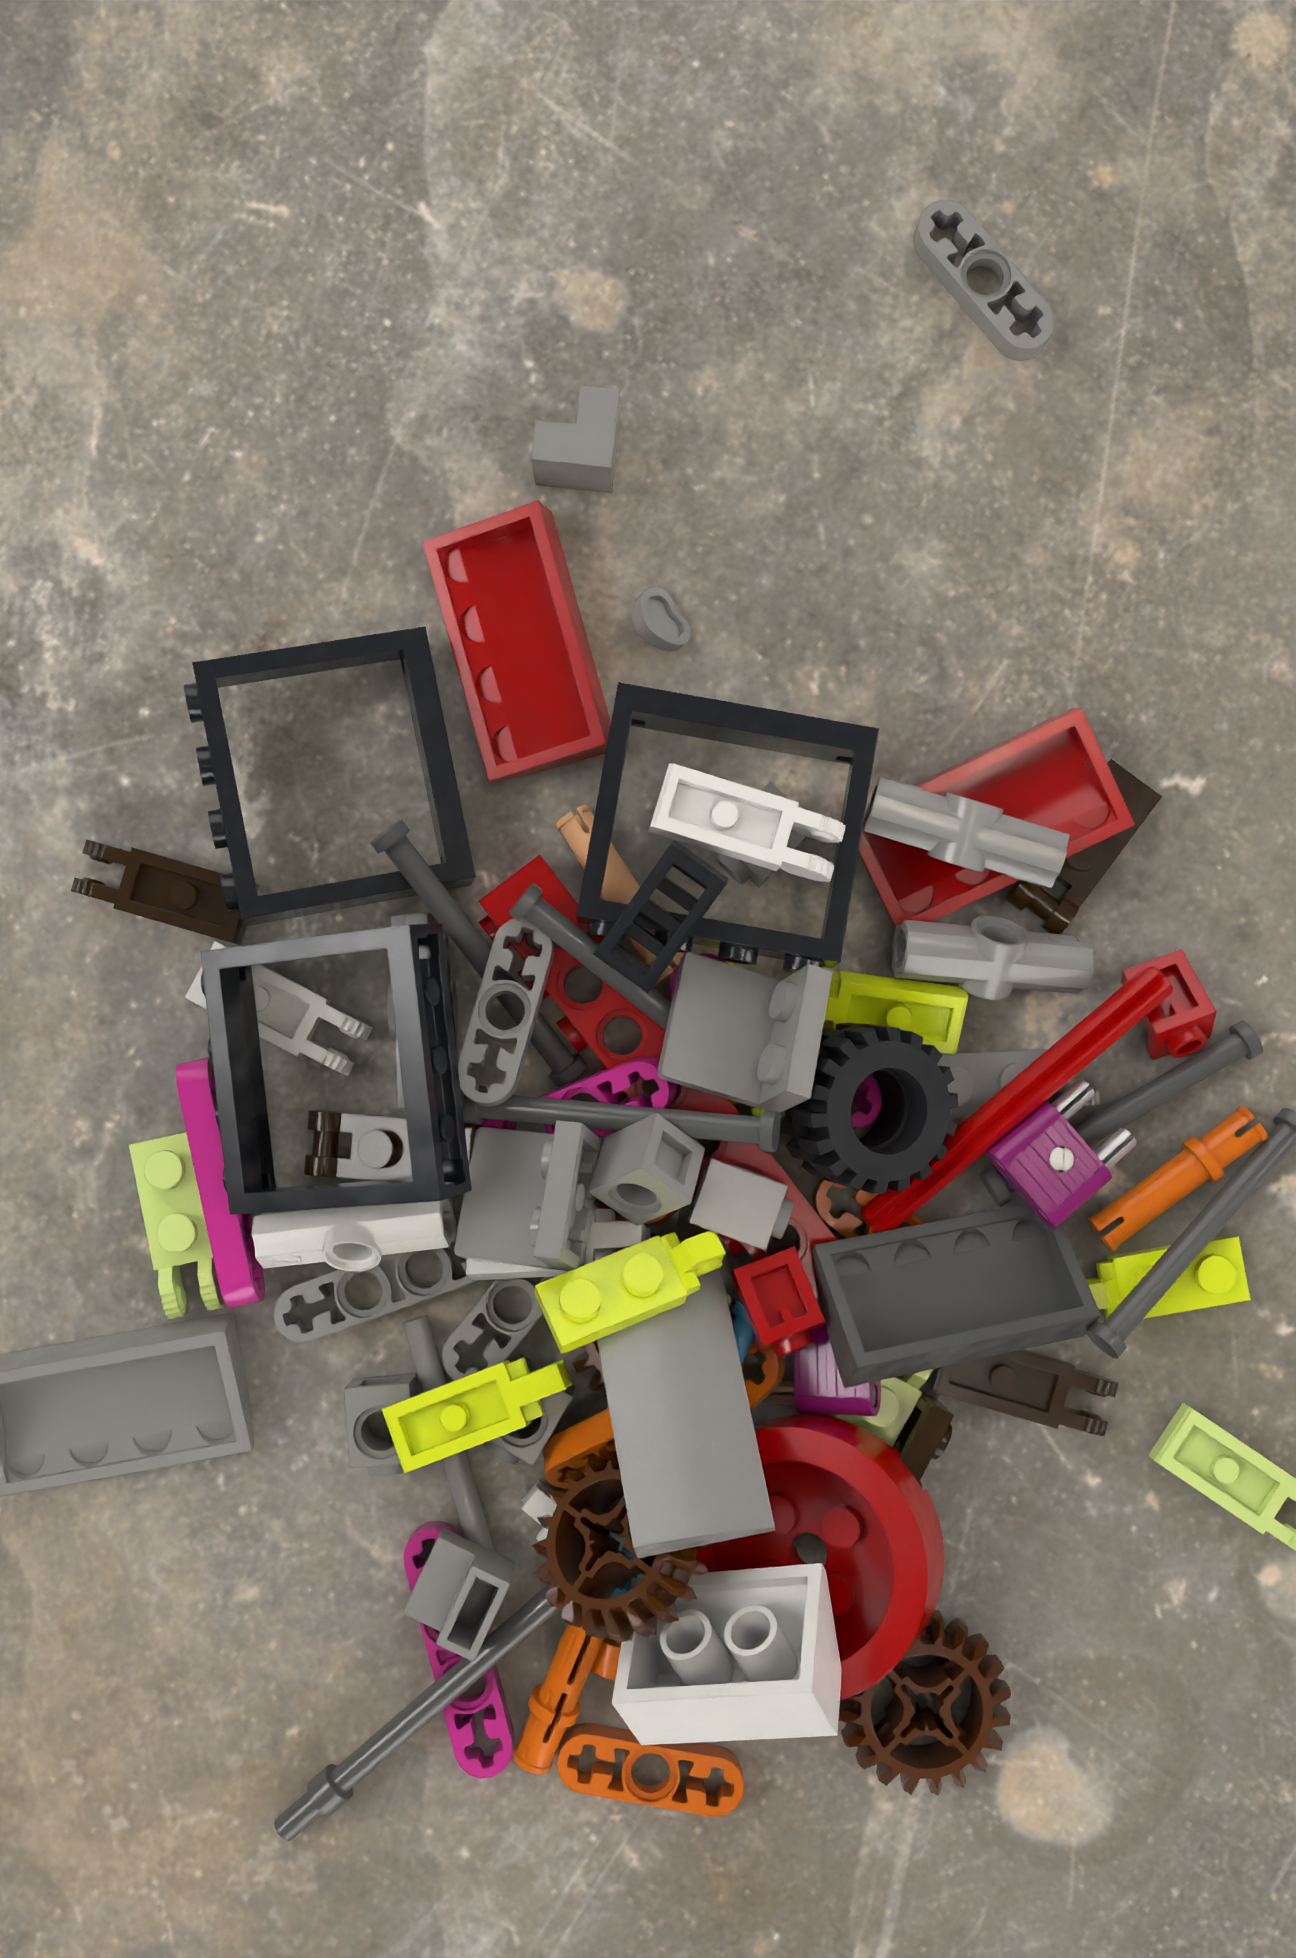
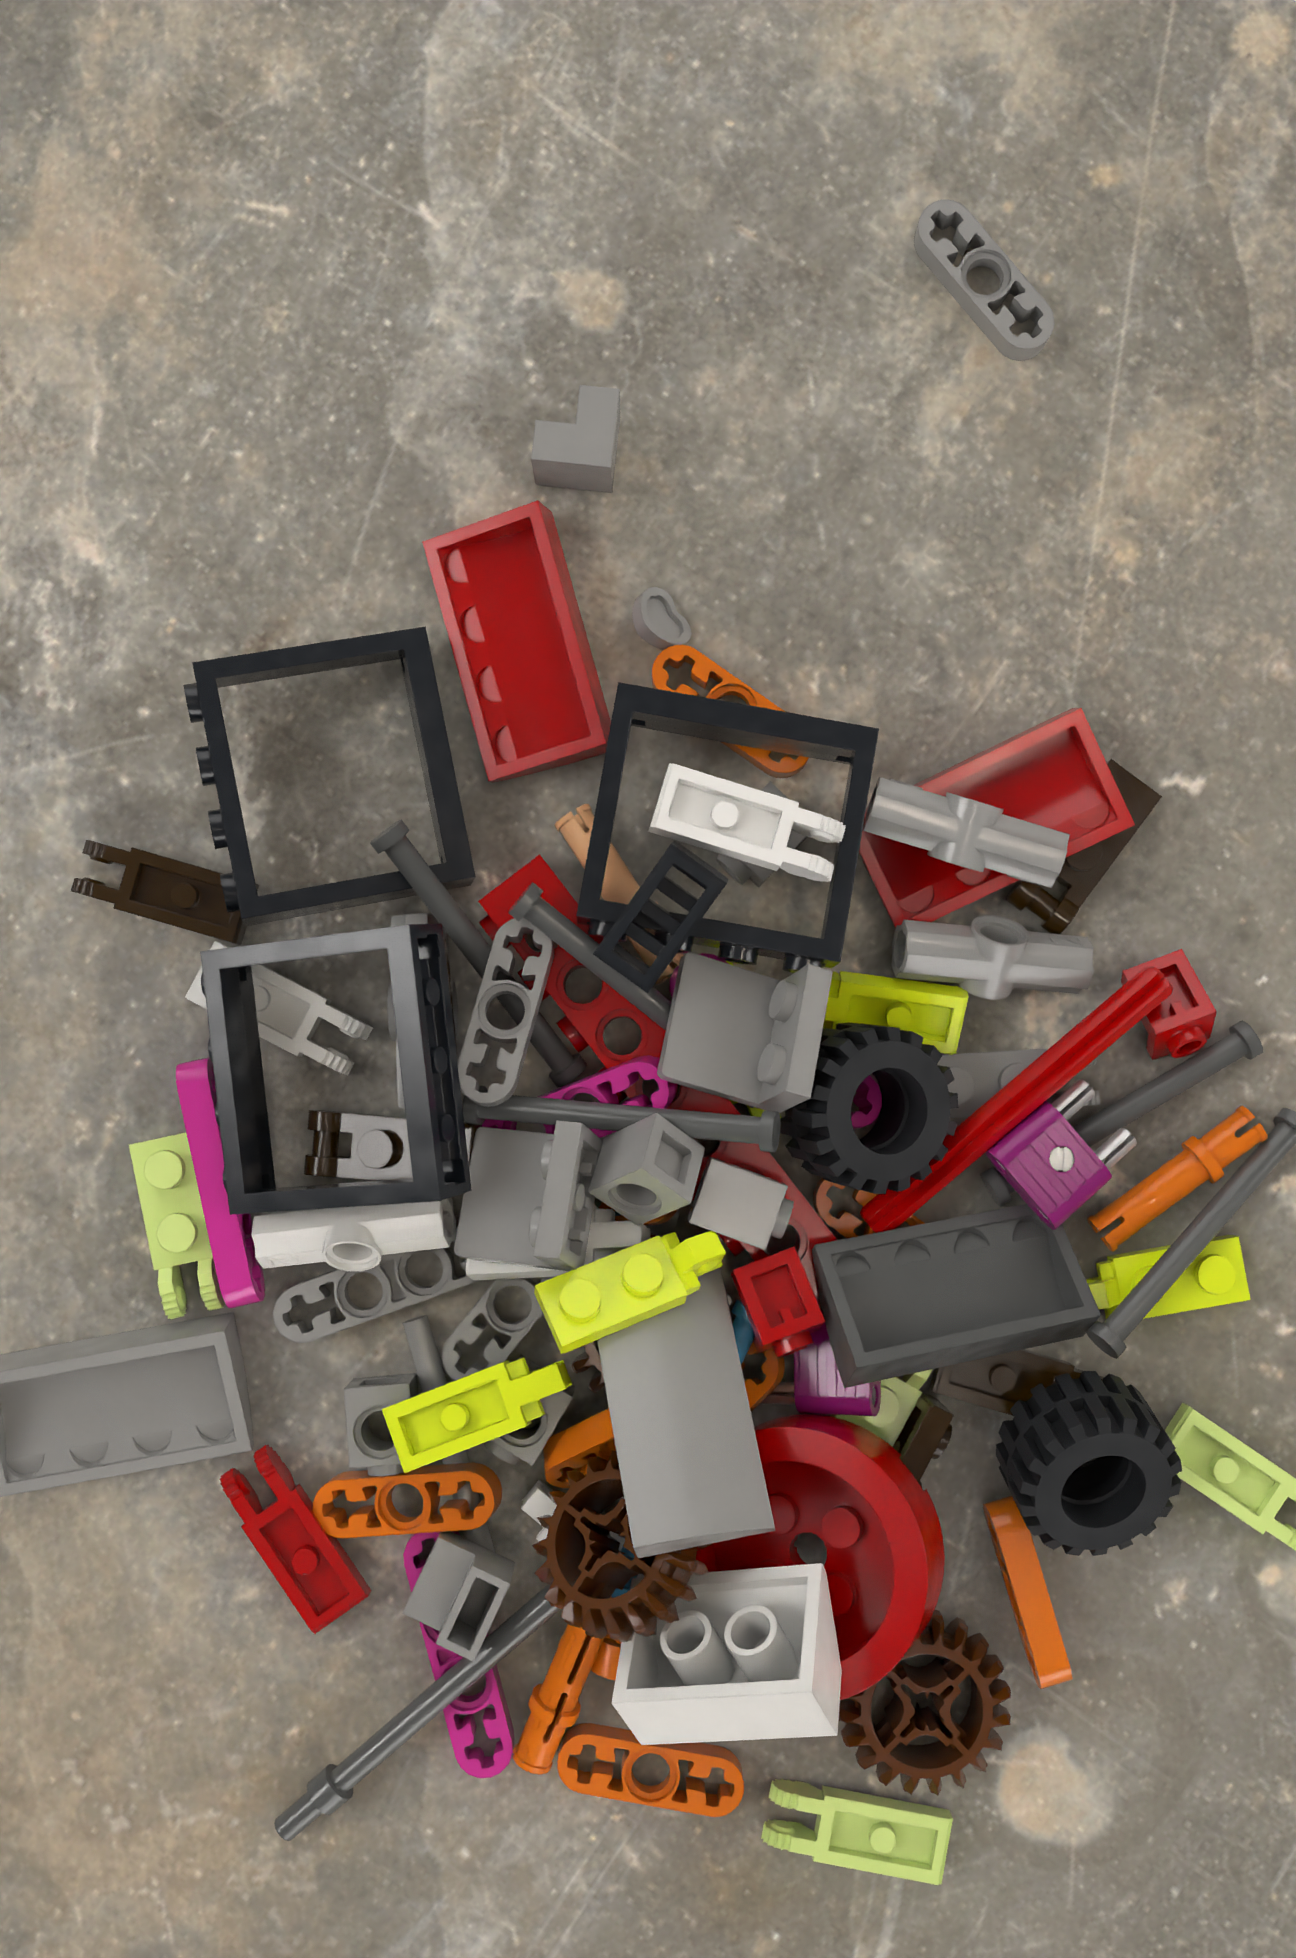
none -> red hinge [220,1445,372,1634]
none -> orange beam [313,1462,502,1538]
none -> orange beam [652,645,809,778]
none -> yellowish green hinge [761,1778,953,1885]
none -> orange beam [983,1496,1072,1689]
none -> black tyre [996,1371,1182,1556]

